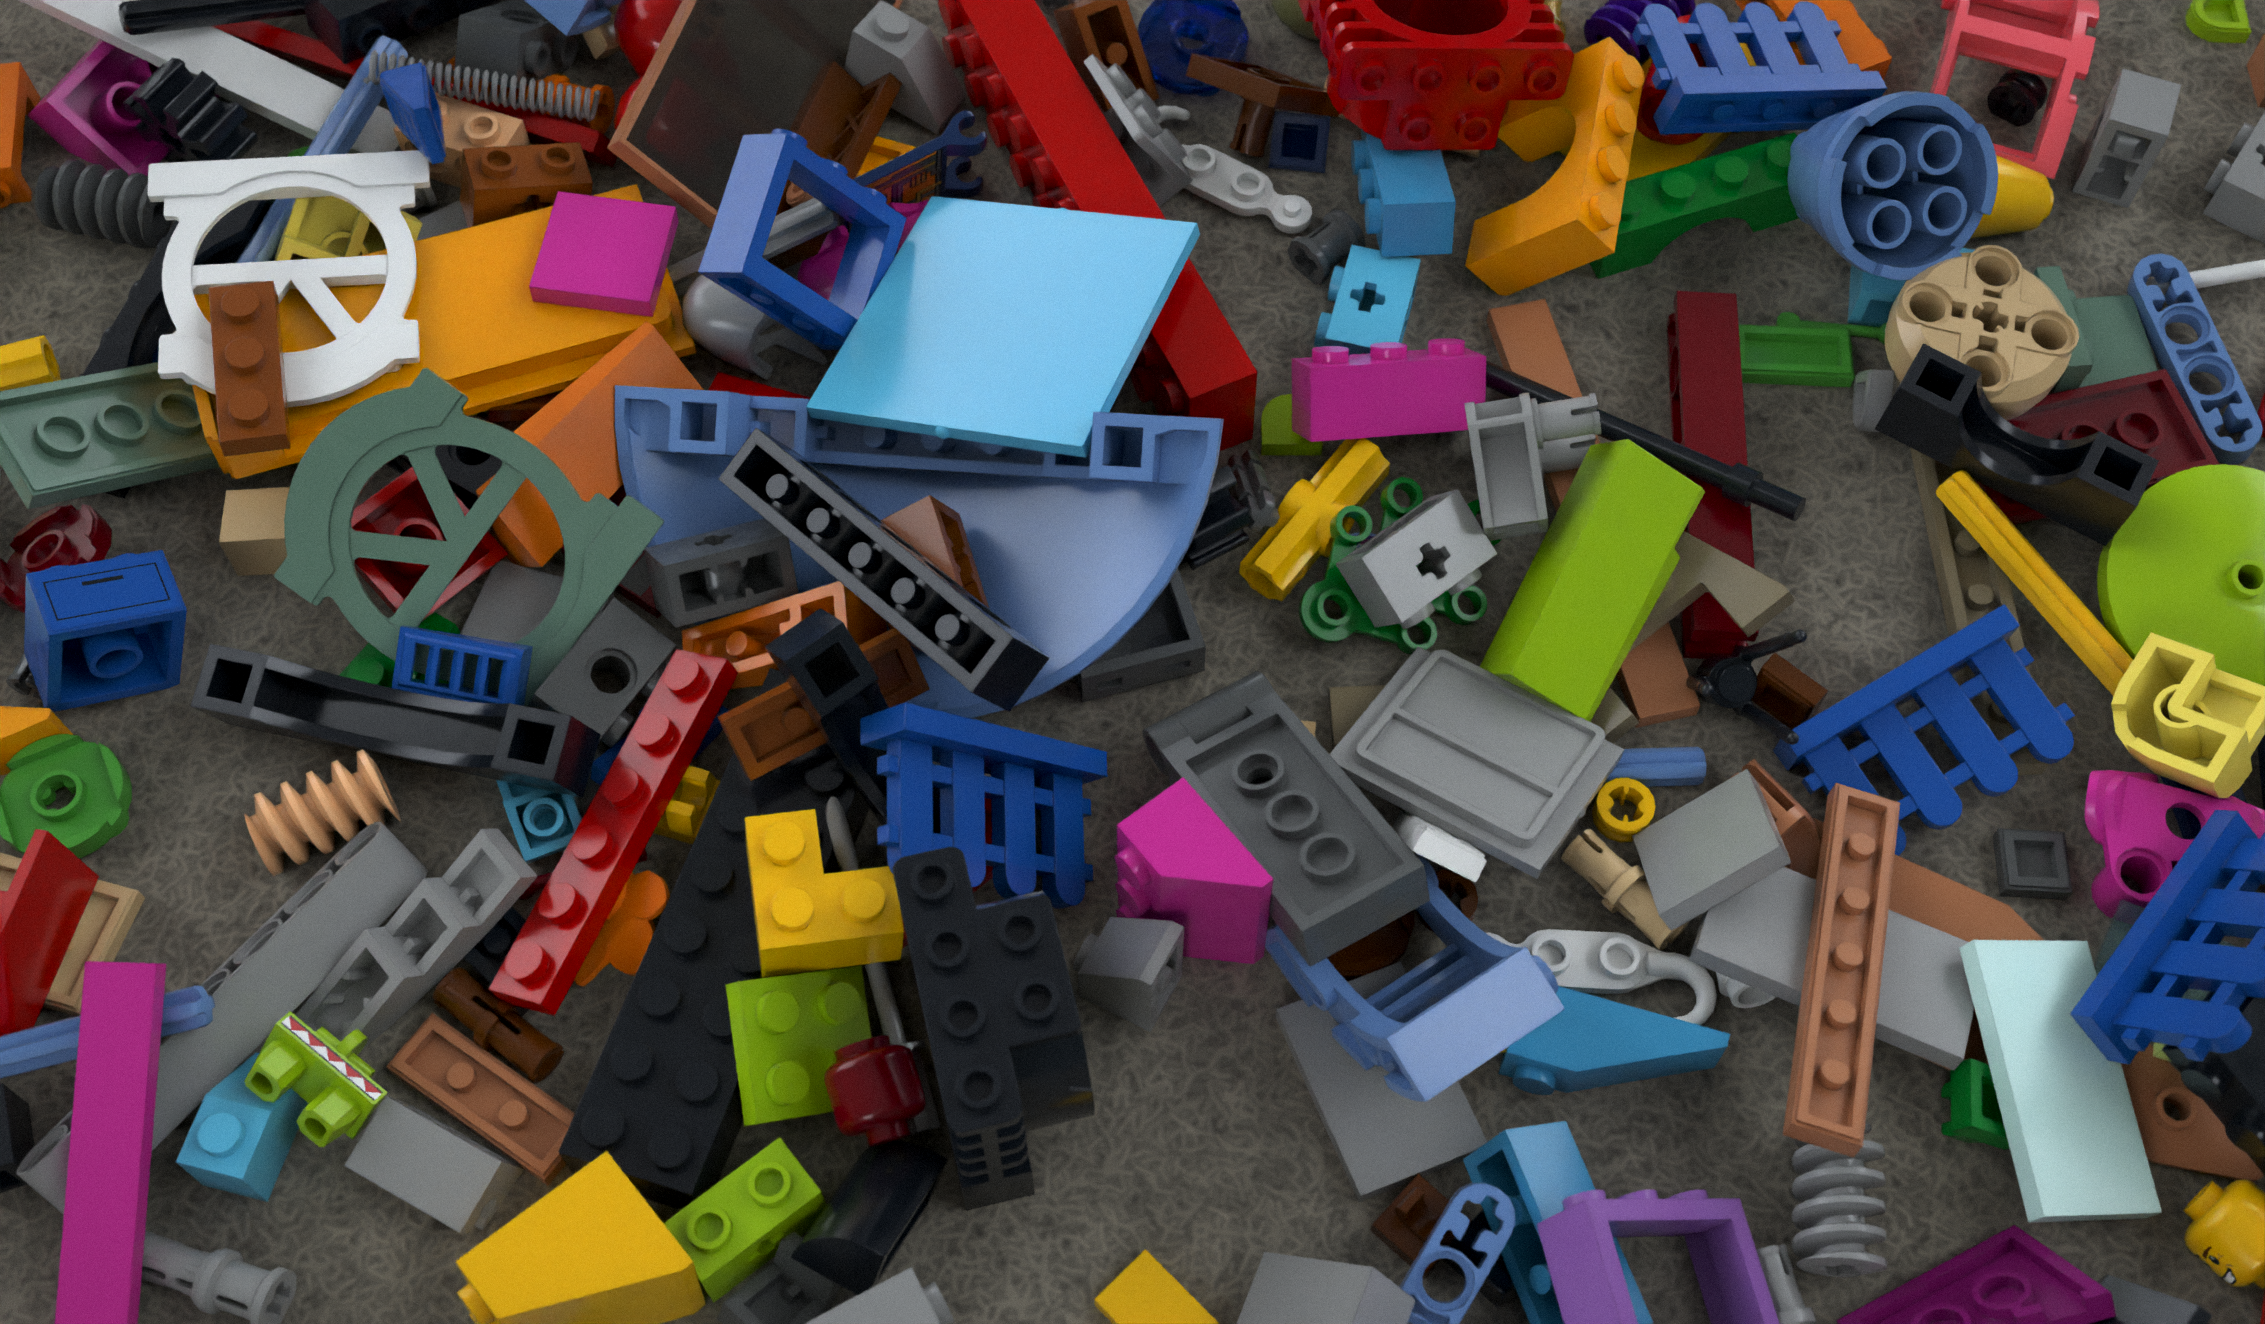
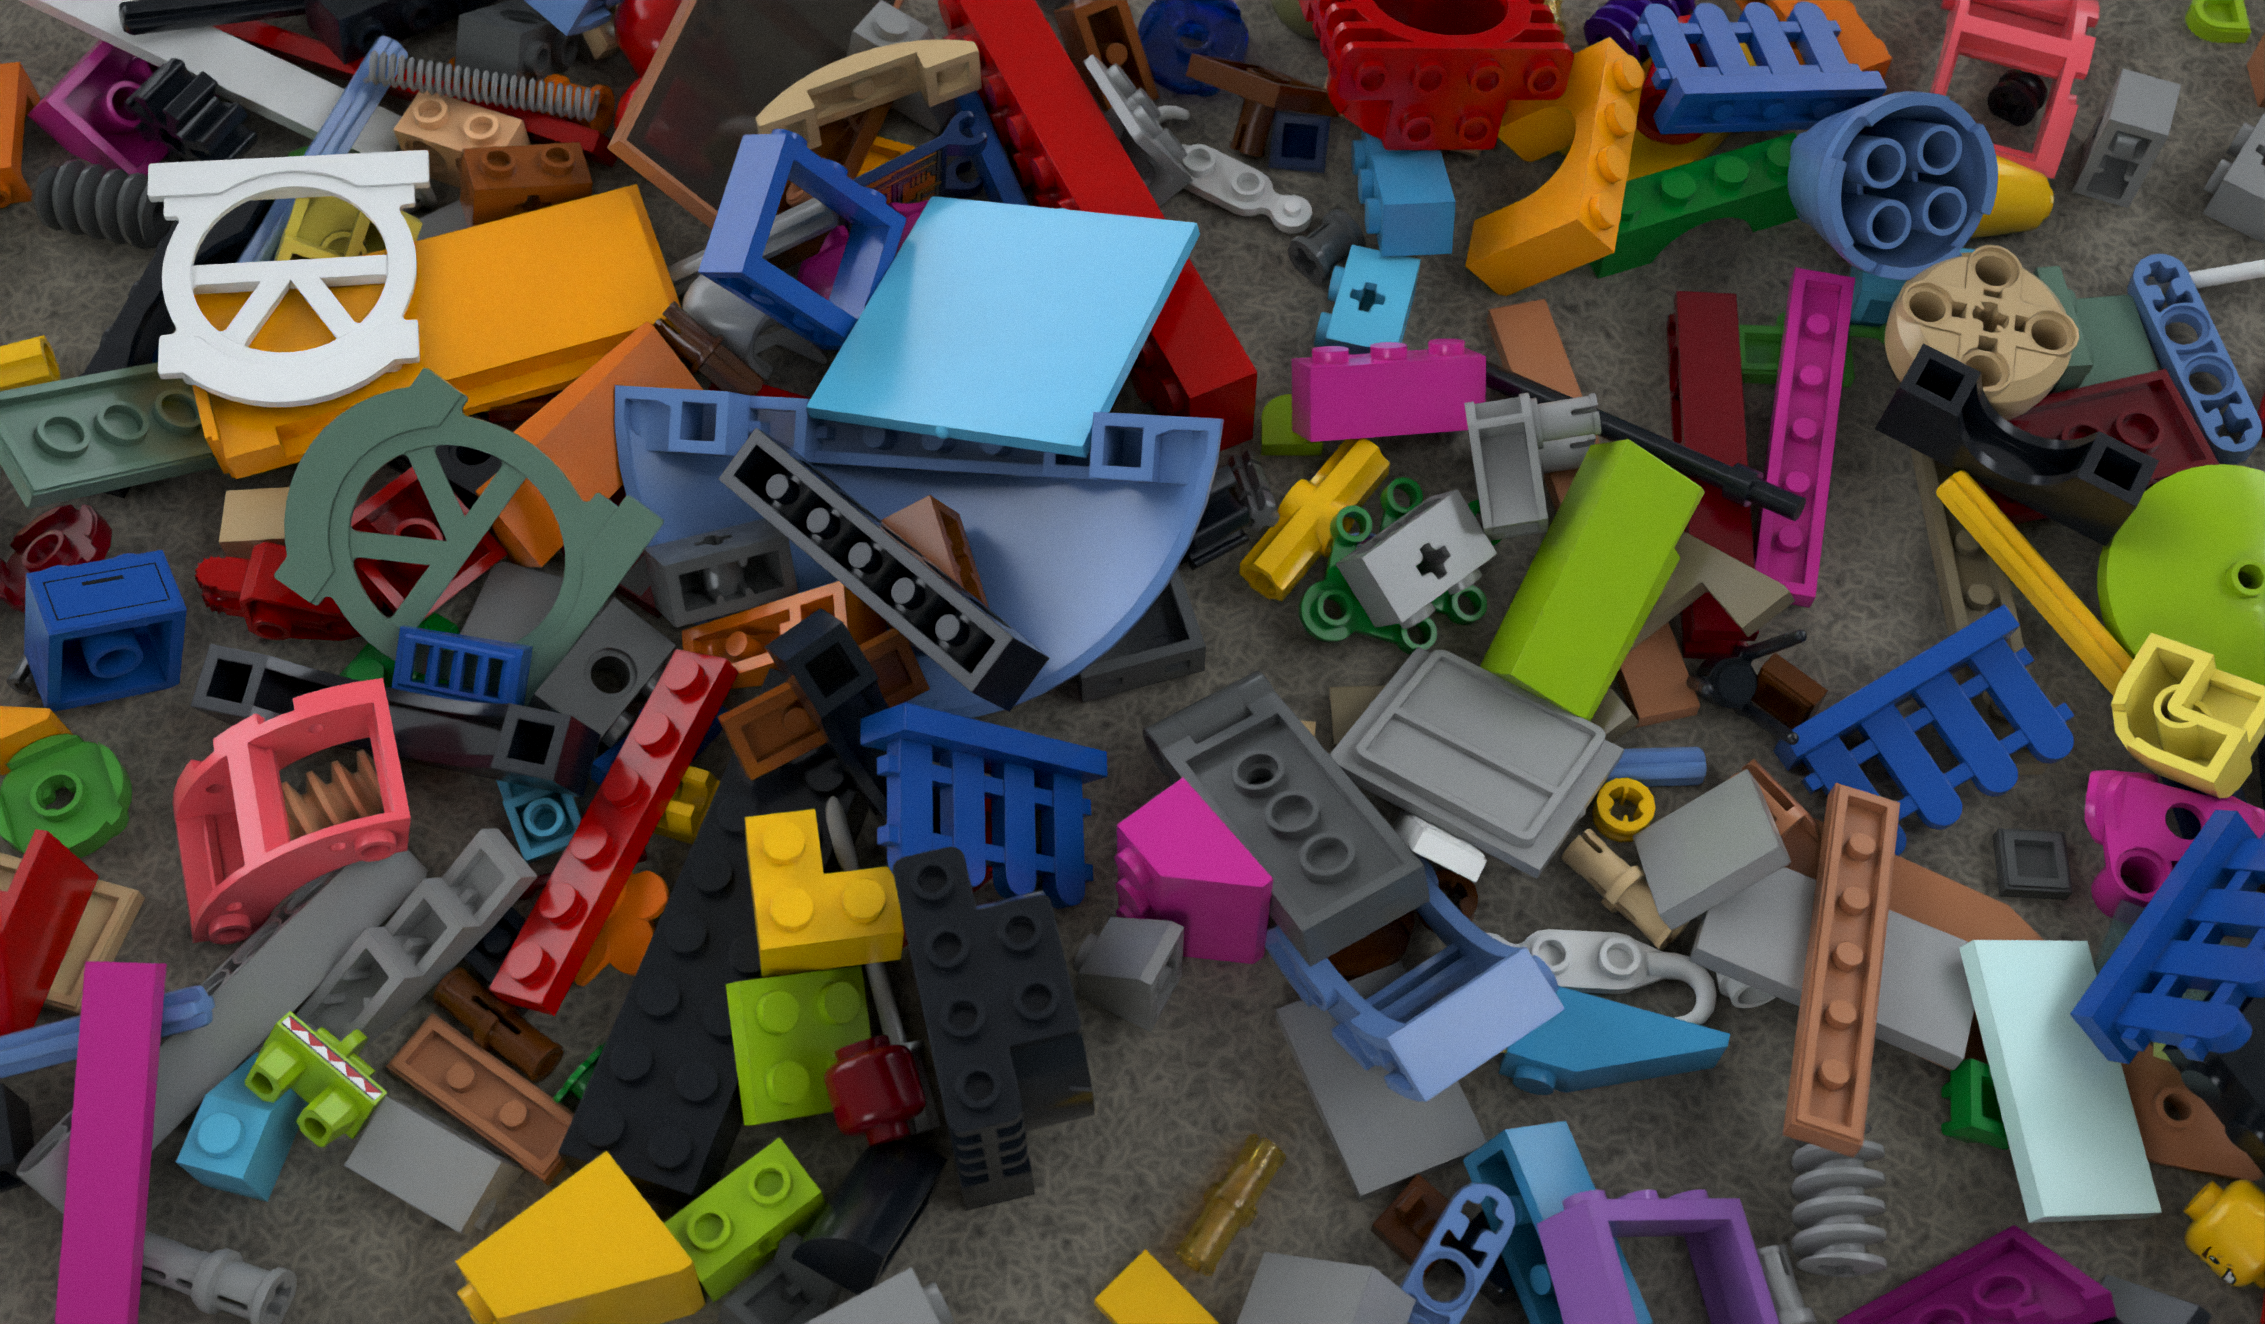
dark orange plate [208,281,291,457] -> none
blue slope [379,62,446,165] -> none
dark pink tile [529,191,679,317] -> none
light grey tile [1852,369,1894,432] -> none
none -> coral window [172,678,411,944]
none -> red hinge [194,542,385,641]
none -> green plant [552,1041,607,1104]
none -> reddish brown axle [653,301,764,396]
none -> tan slope [755,39,982,149]
none -> blue tile [954,90,1029,206]
none -> clear yellow pin [1173,1133,1287,1277]
none -> dark pink plate [1753,267,1855,608]

